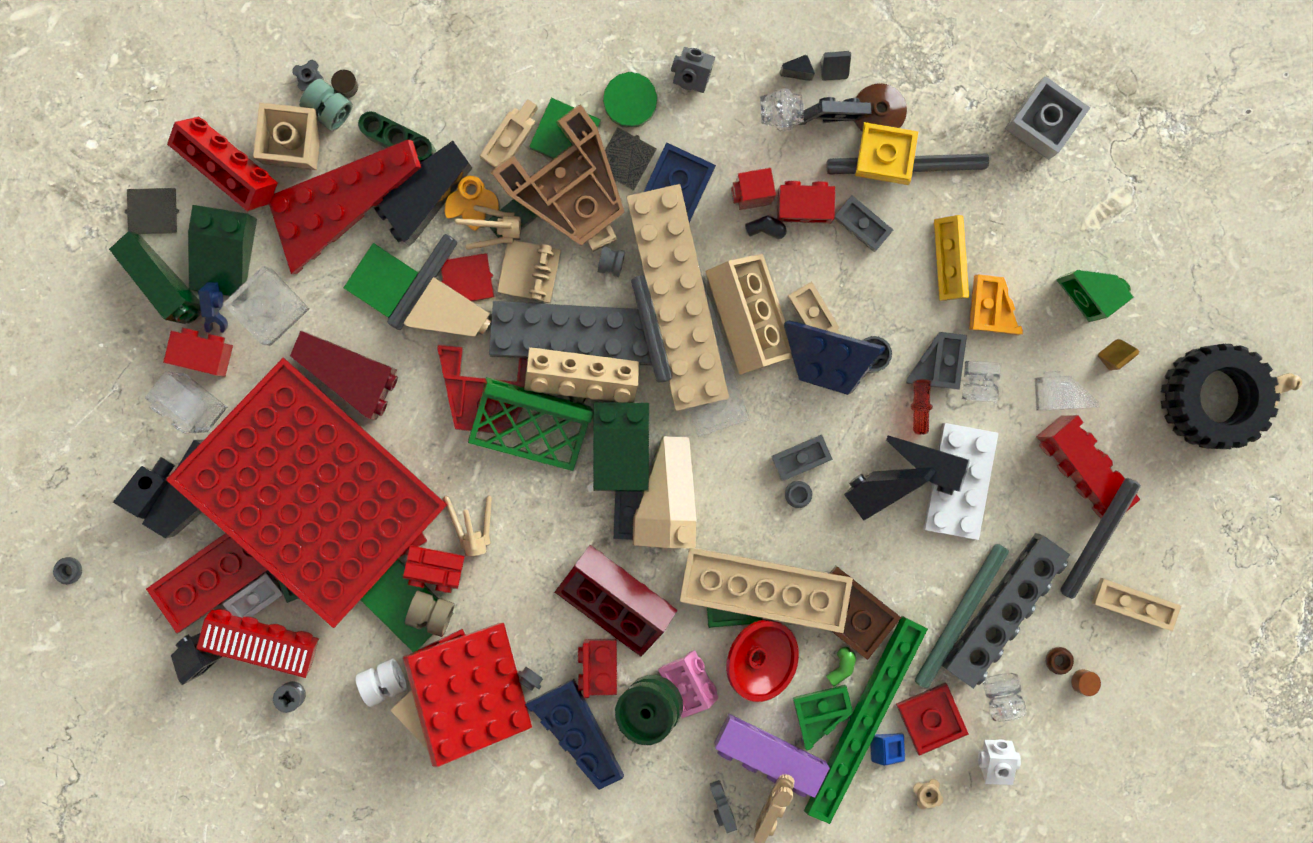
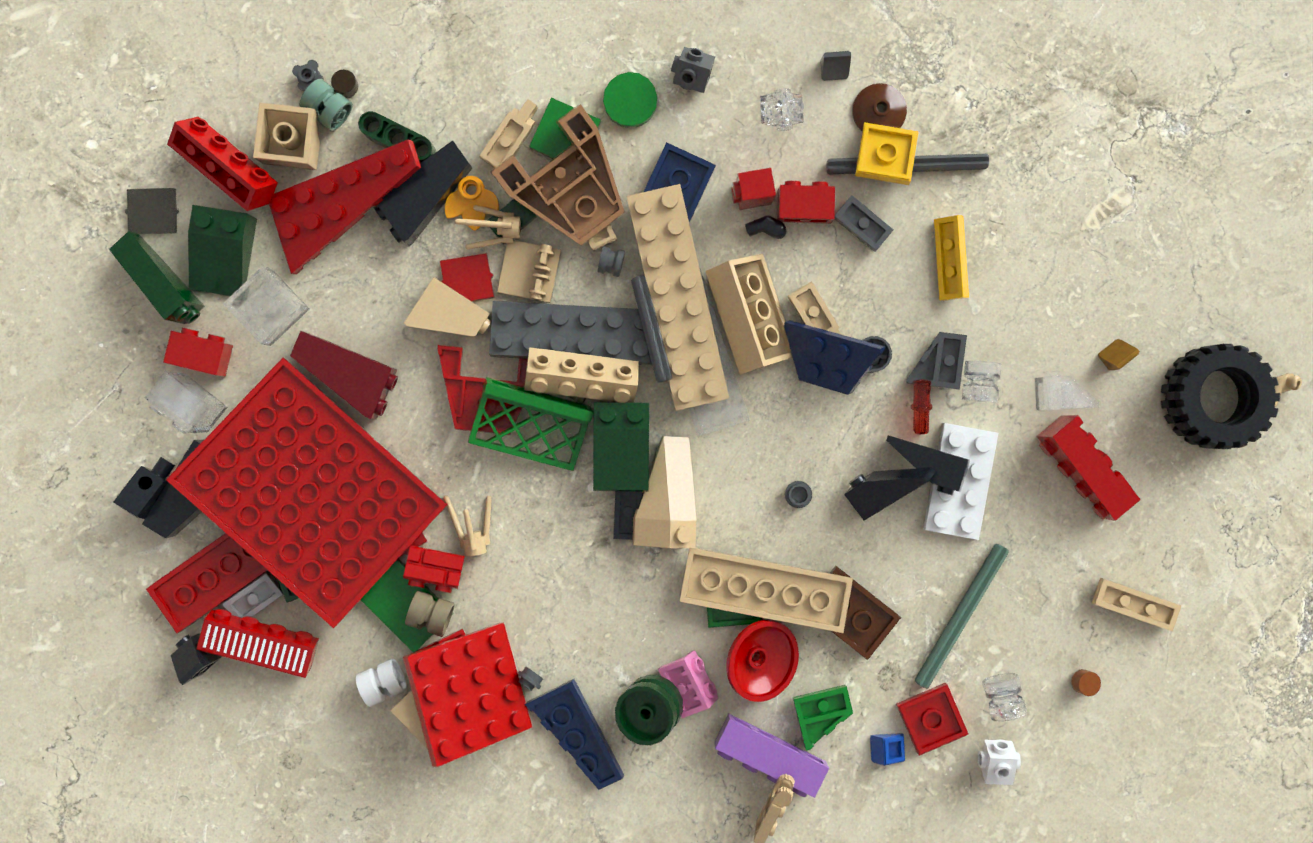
dark grey plate [53,557,82,585] -> none
dark blue plate [198,282,228,333] -> none
dark grey wheel [273,681,306,713] -> none
green tile [343,243,418,318] -> none
dark grey axle [387,234,457,330] -> none
dark red slope [554,545,678,657] -> none
red bracket [578,639,617,698] -> none
clear smoke piece [605,127,657,191] -> none
dark grey plate [710,780,737,833] -> none
dark grey plate [771,434,833,481] -> none
black slope [780,55,815,81] -> none
black wing [797,97,871,125] -> none
green plate [804,616,928,824] -> none
bright green arm [826,647,856,687] -> none
tan plate [913,779,944,810] -> none
dark grey brick [942,533,1070,689] -> none
light orange wing [969,274,1023,335] -> none
light grey brick [1005,76,1090,160] -> none
reddish brown plate [1045,647,1074,675] -> none
green slope [1056,270,1134,322] -> none
dark grey axle [1060,478,1140,599] -> none

